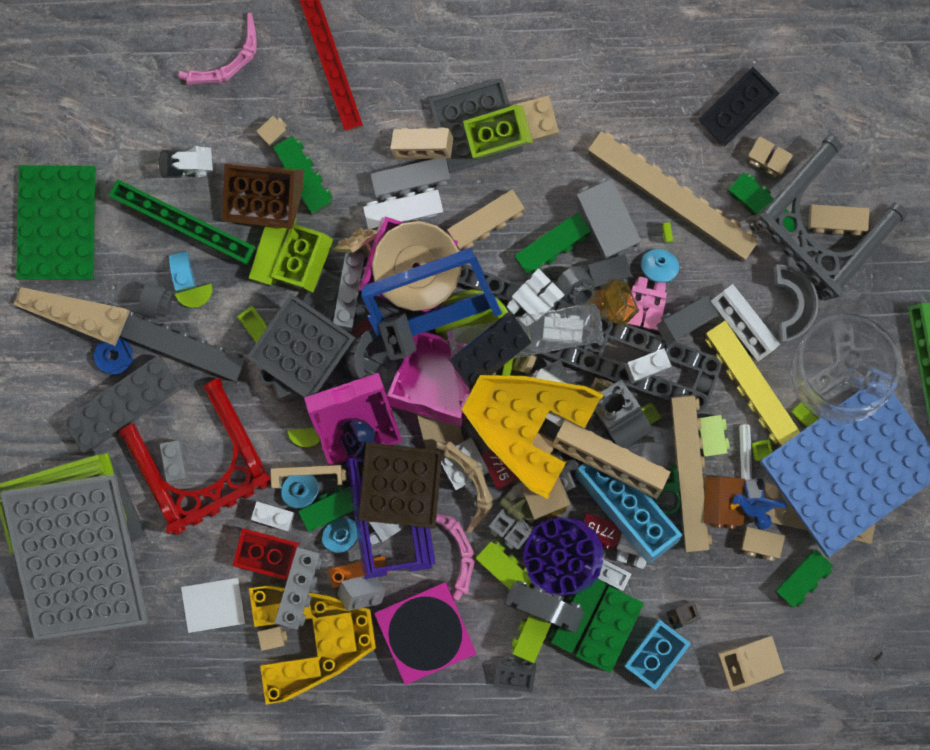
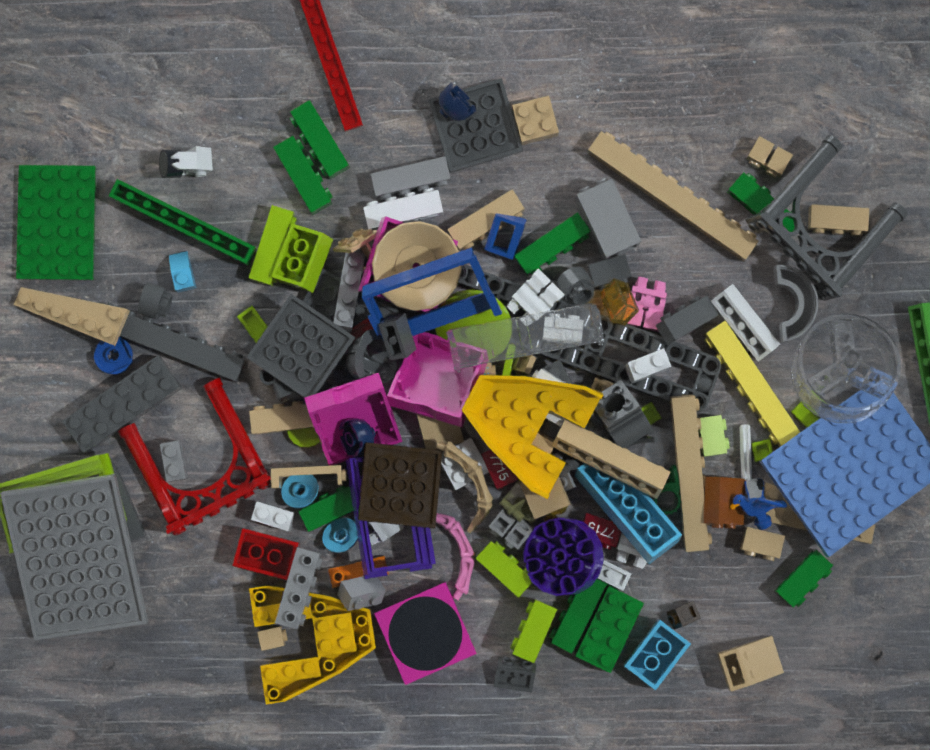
lime tile [175,283,213,308] -> none
bright pink animal [178,13,257,85] -> none
white sticker [181,578,245,633] -> none
reddish brown slope [222,162,304,229] -> none
tan brick [256,116,287,148] -> none
tan brick [391,127,454,159] -> none
black plate [449,311,532,391] -> none
lime brick [463,105,533,159] -> none
dark grey brick [504,580,585,634] -> none
medium azure dish [641,249,679,283] -> none
lime tile [661,222,673,244] -> none
black plate [698,67,780,147] -> none
none -> tan brick [249,401,314,435]
none -> green brick [289,100,350,179]
none -> dark blue cylinder [439,82,476,121]
none -> blue tile [484,213,527,260]

